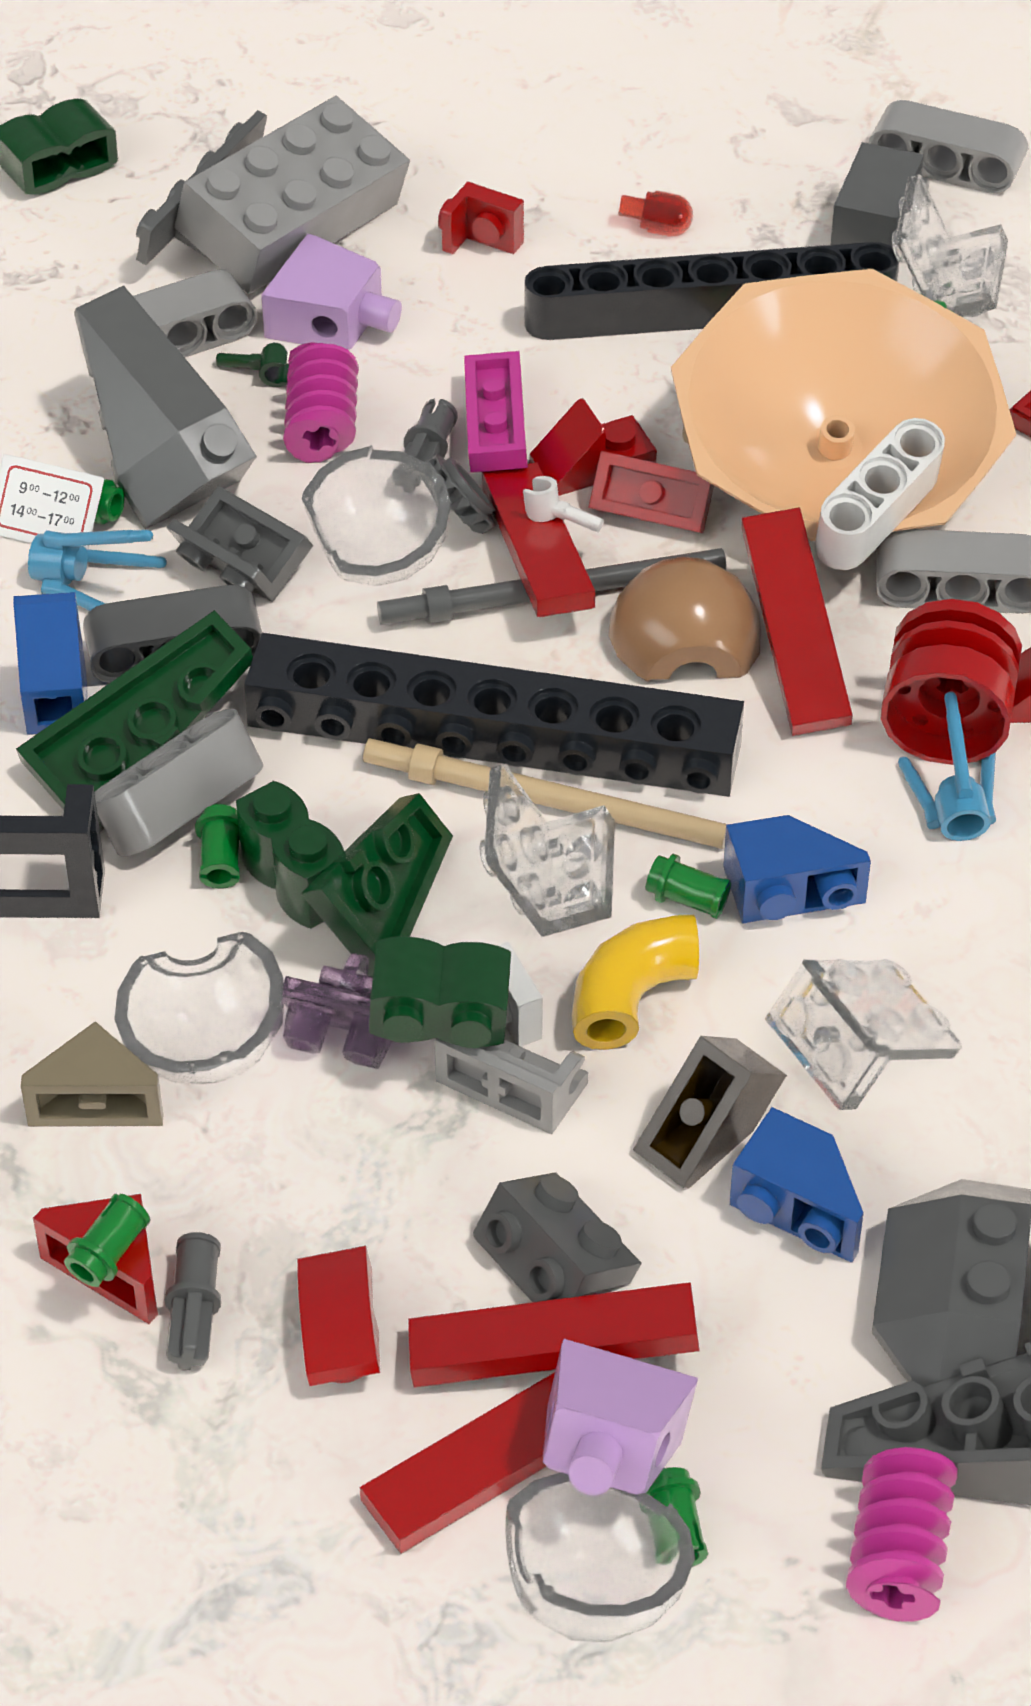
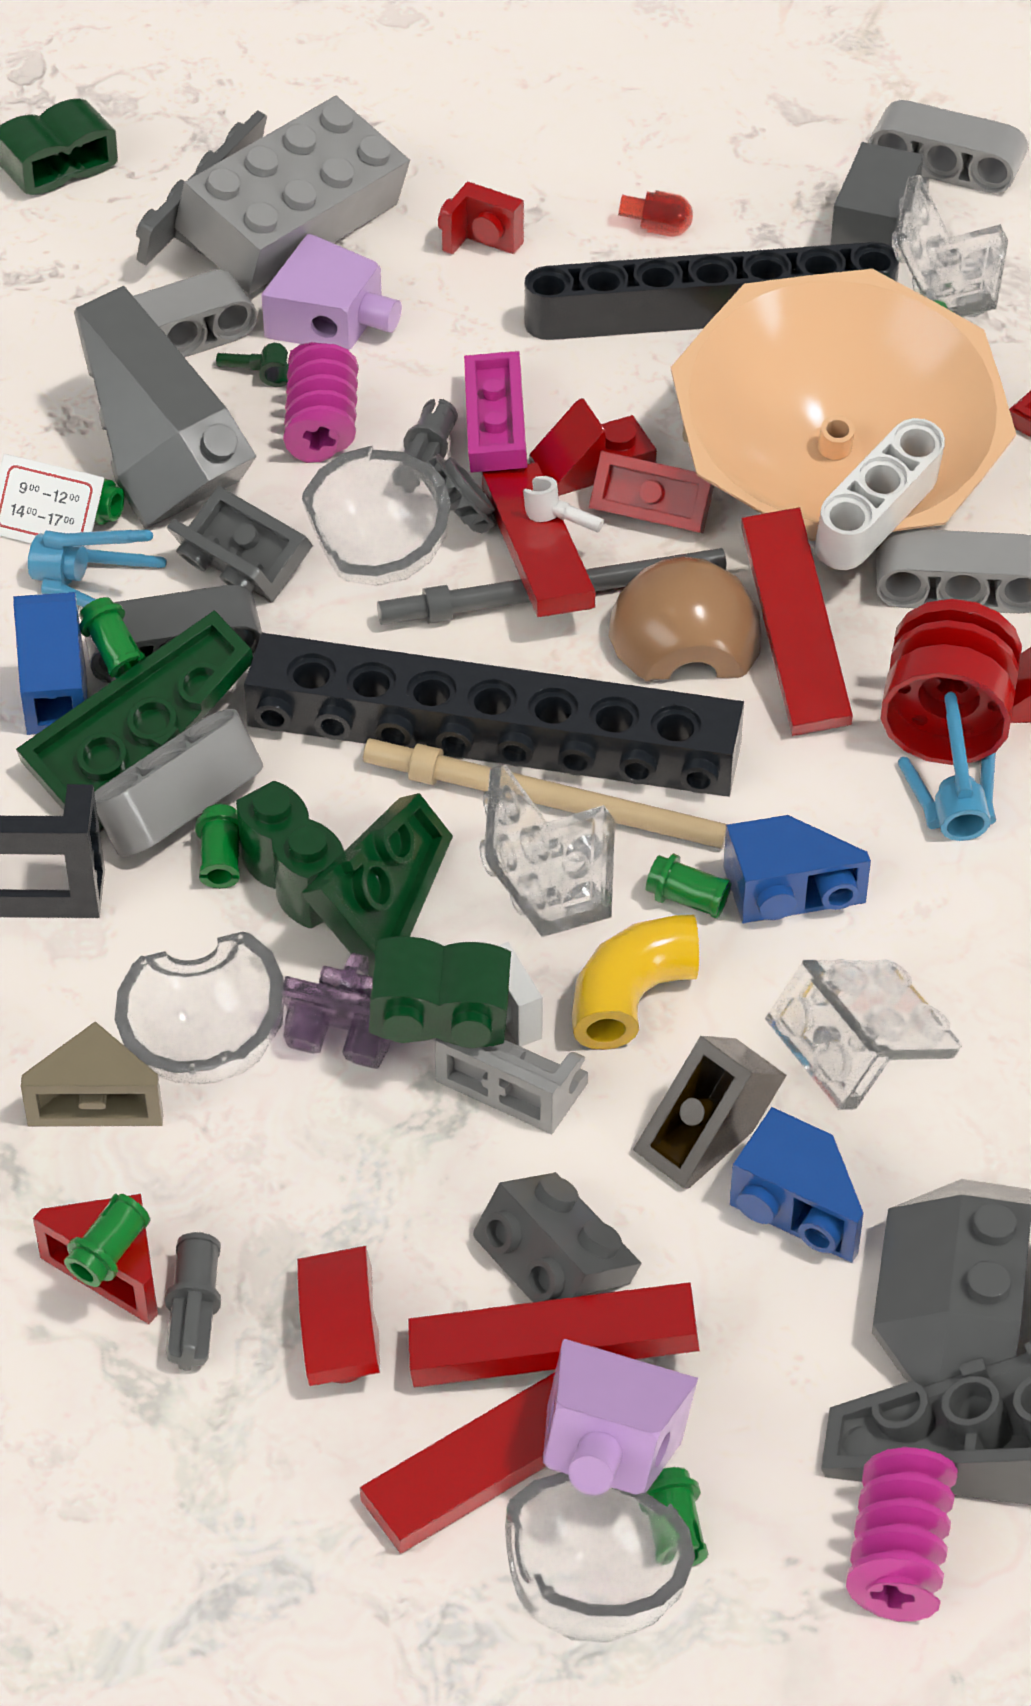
none -> green pin [79,597,146,678]

